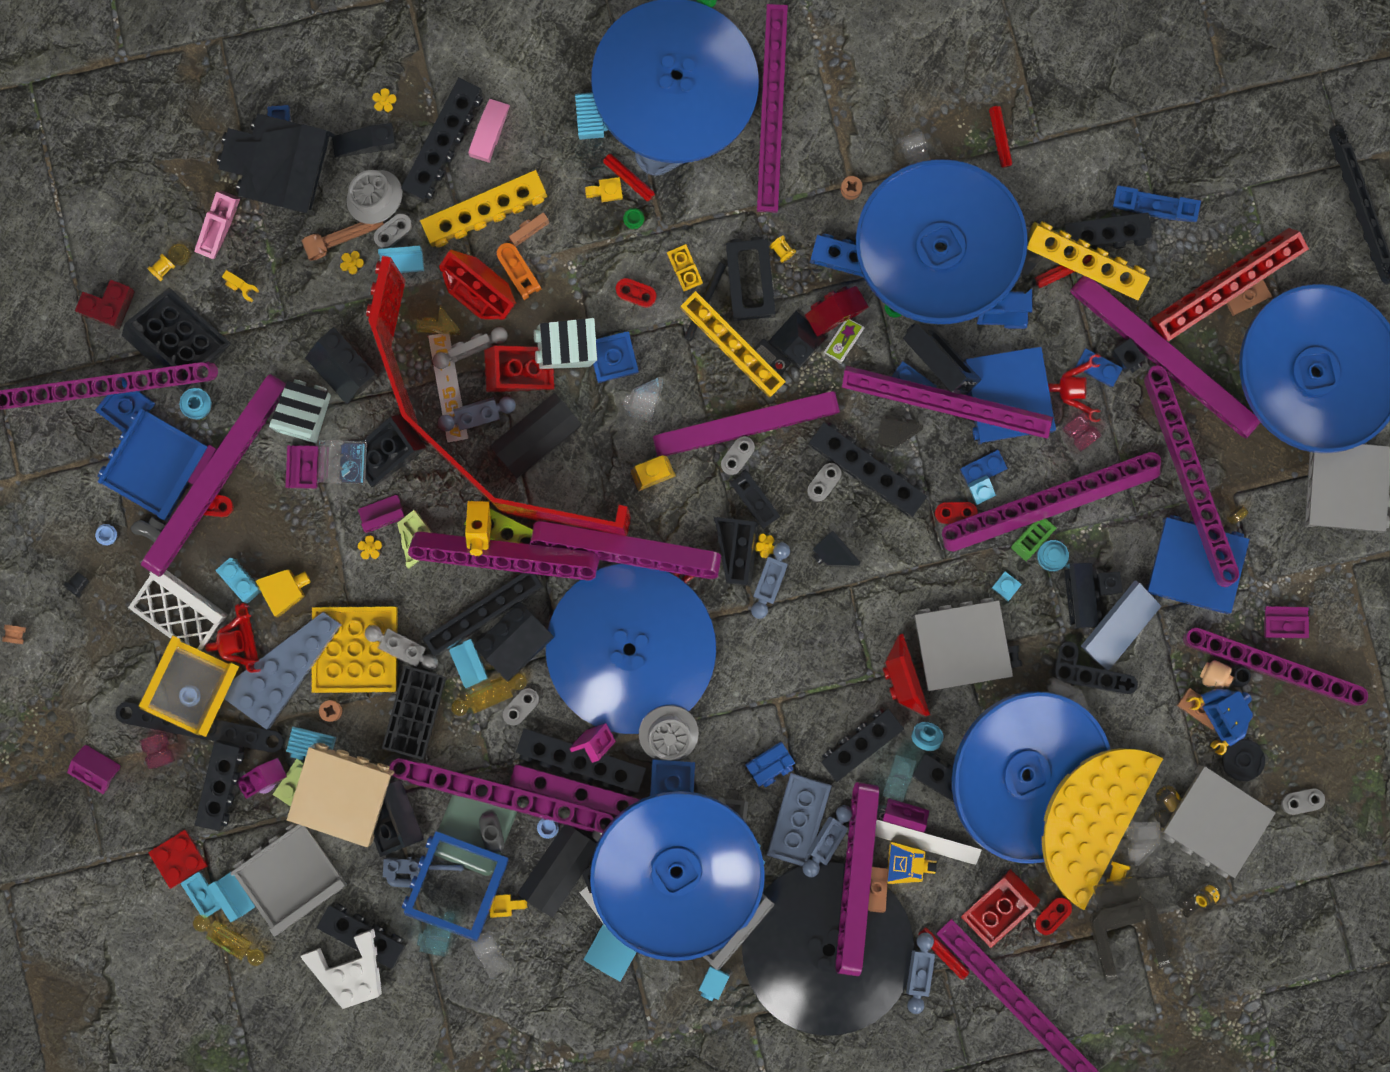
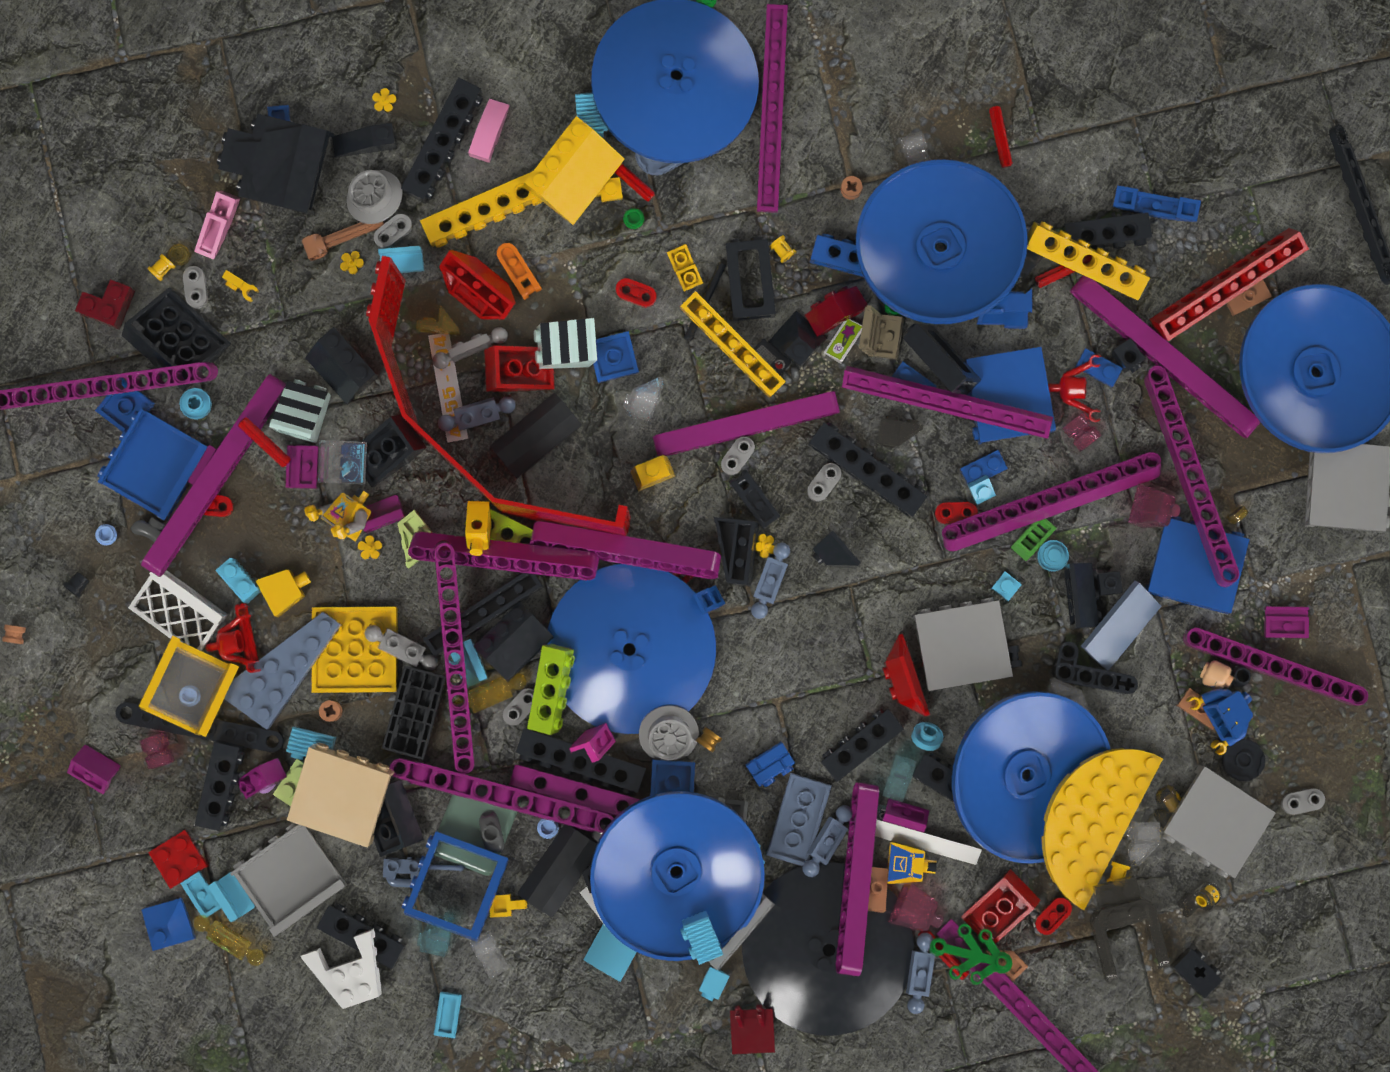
nougat plate [509,212,549,247] -> none
none -> blue plate [141,898,196,951]
none -> light grey plate [183,266,208,309]
none -> red axle [238,417,291,467]
none -> torso [304,488,371,542]
none -> magenta beam [434,540,474,774]
none -> medium azure tile [434,992,462,1038]
none -> yellow slope [523,116,624,225]
none -> lime brick [527,644,575,735]
none -> medium azure brick [680,911,723,965]
none -> blue slope [693,585,726,614]
none -> pearl gold wheel [695,727,722,753]
none -> dark red plate [730,1005,776,1054]
none -> dark tan plate [859,305,904,360]
none -> clear pink torso [889,884,944,931]
none -> green plant [929,924,1012,985]
none -> nougat tile [984,950,1028,981]
none -> clear pink torso [1128,484,1180,528]
none -> black brick [1170,948,1223,998]

